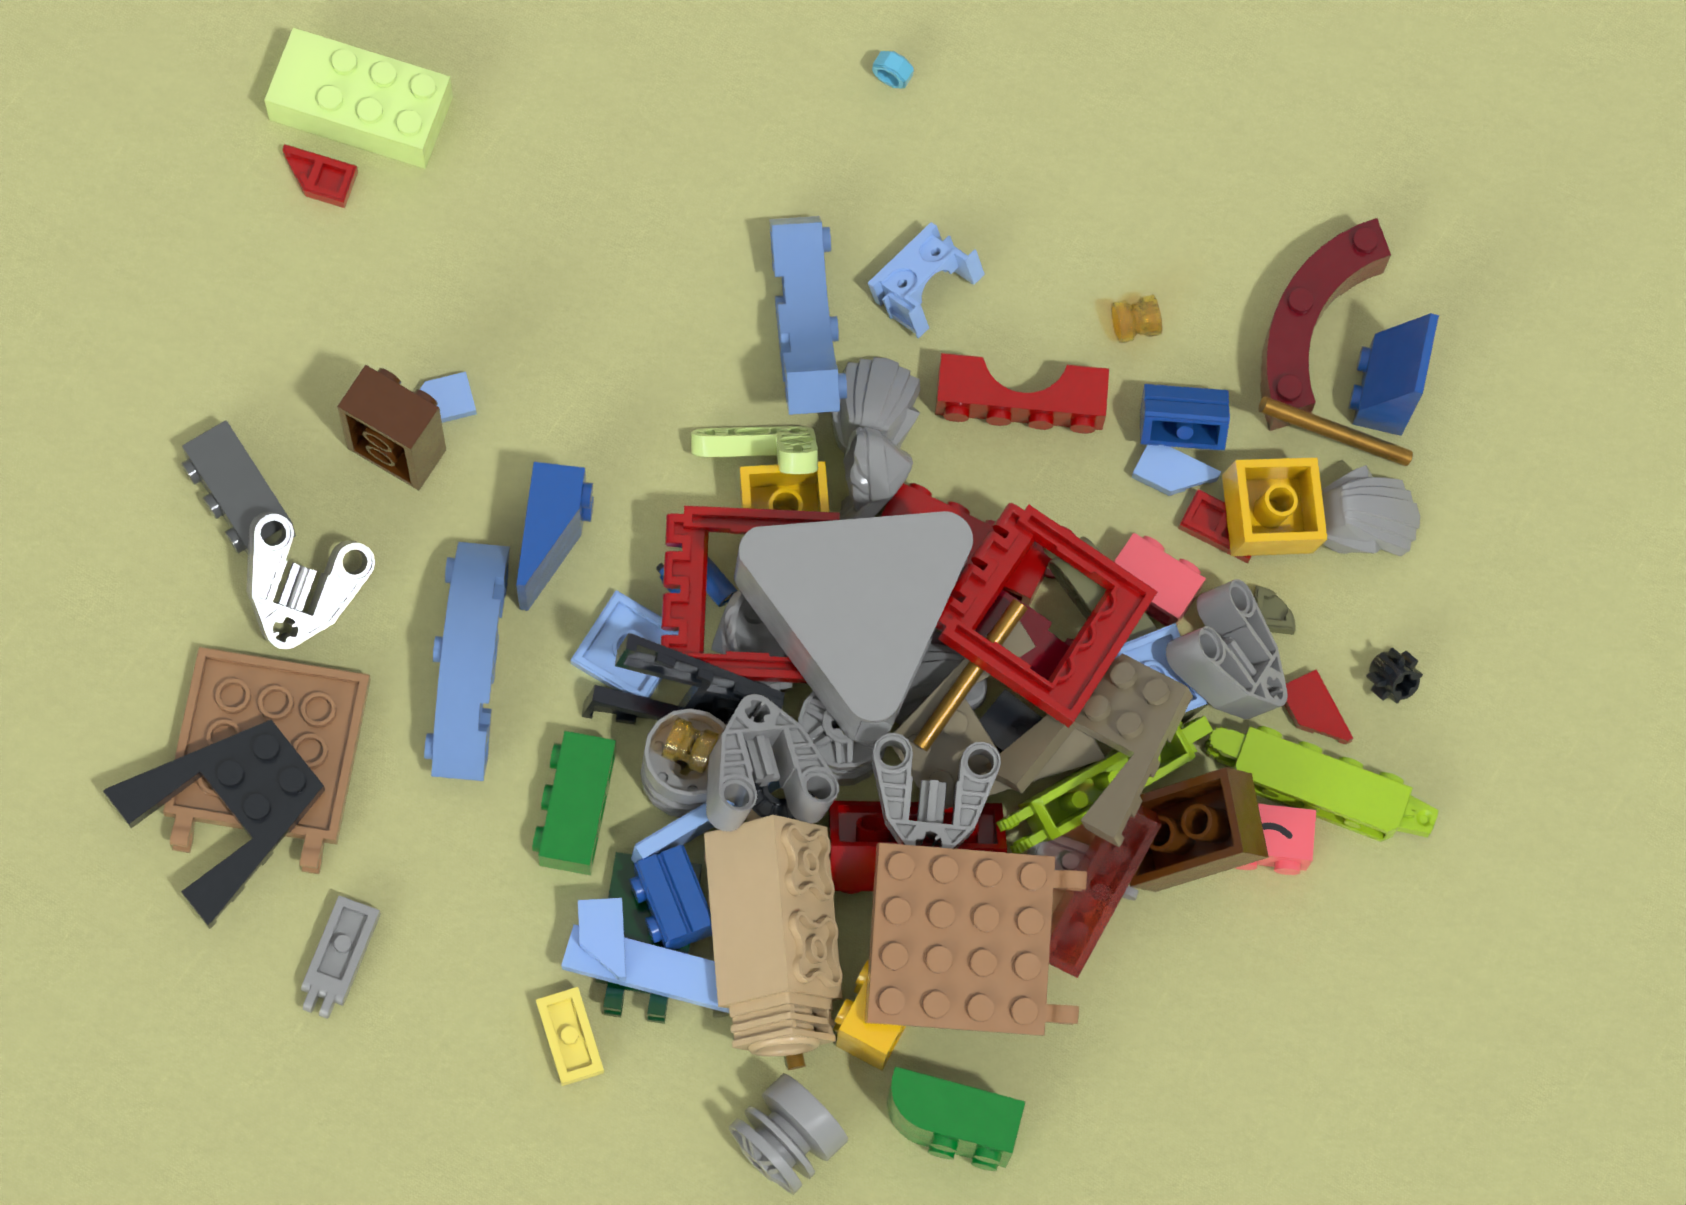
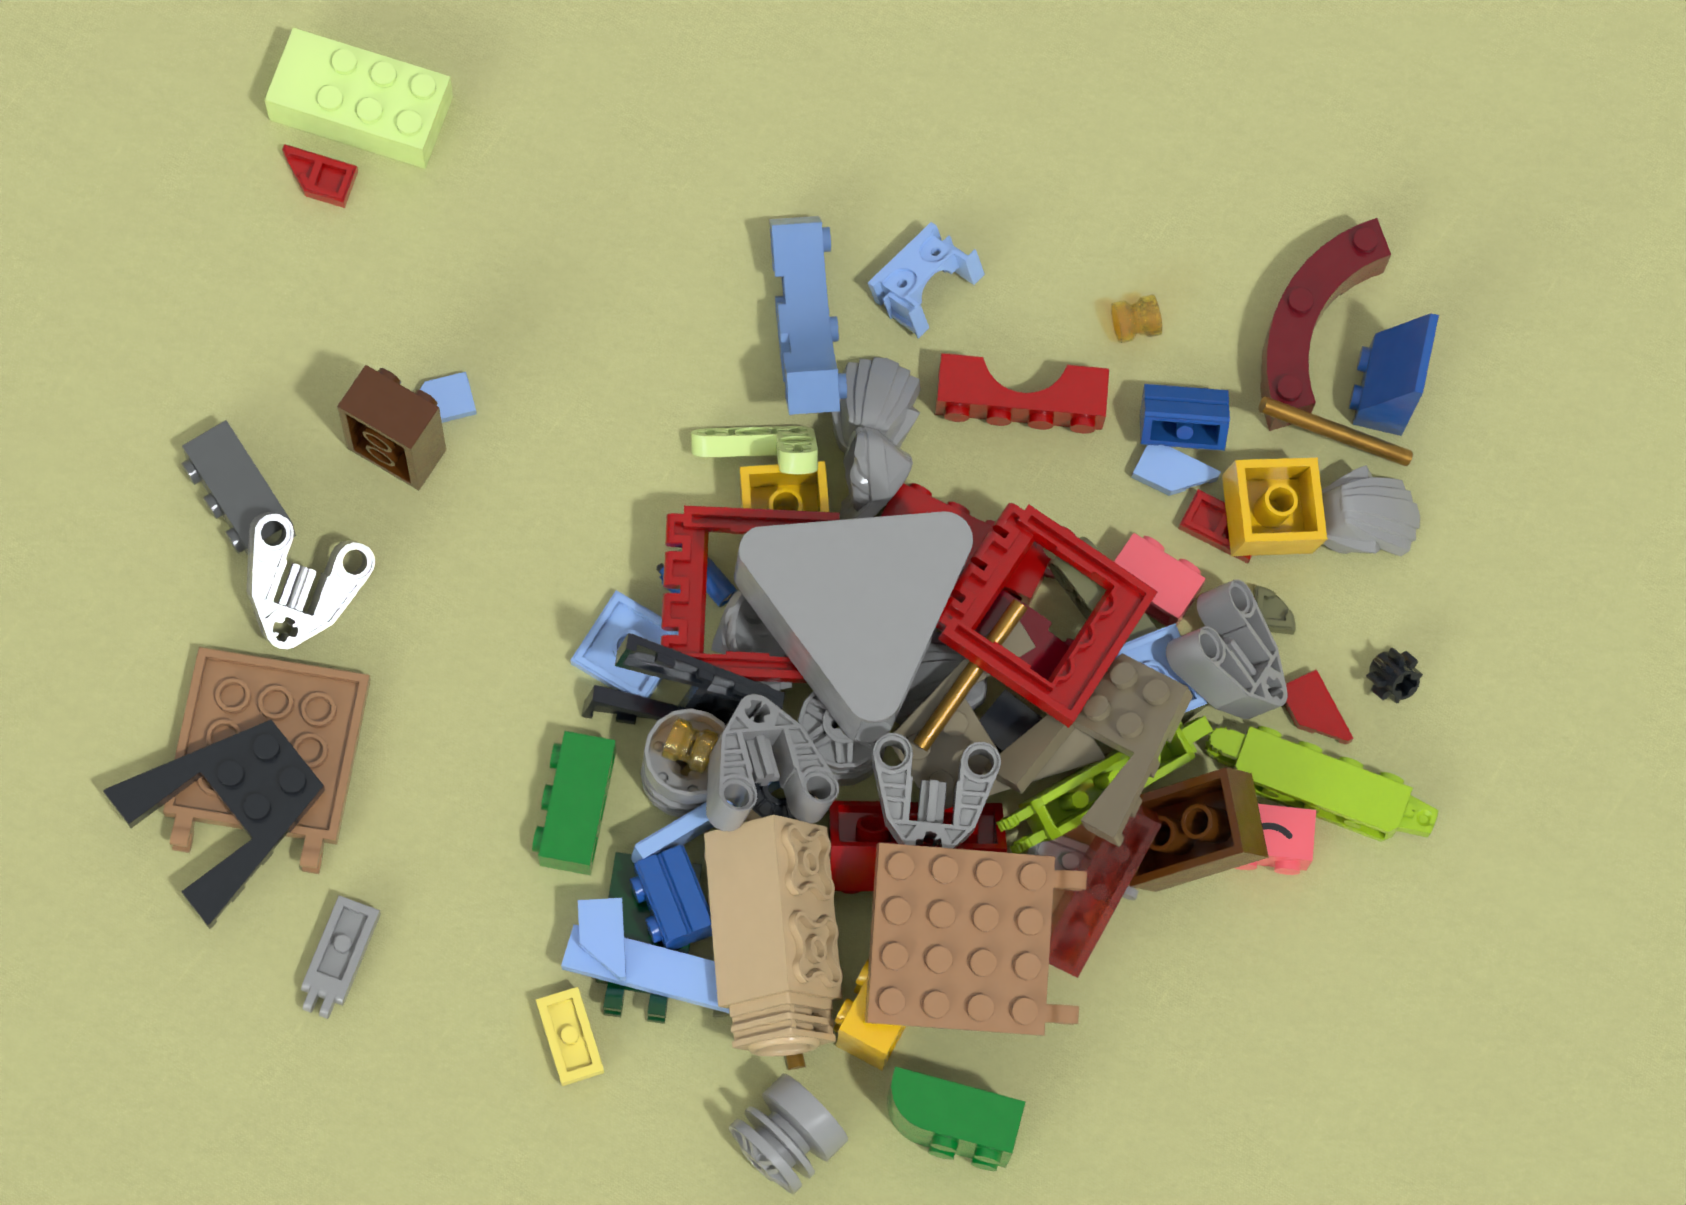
medium blue brick [424,542,510,781] -> none
blue slope [516,462,594,611] -> none
medium azure tile [872,51,914,89] -> none

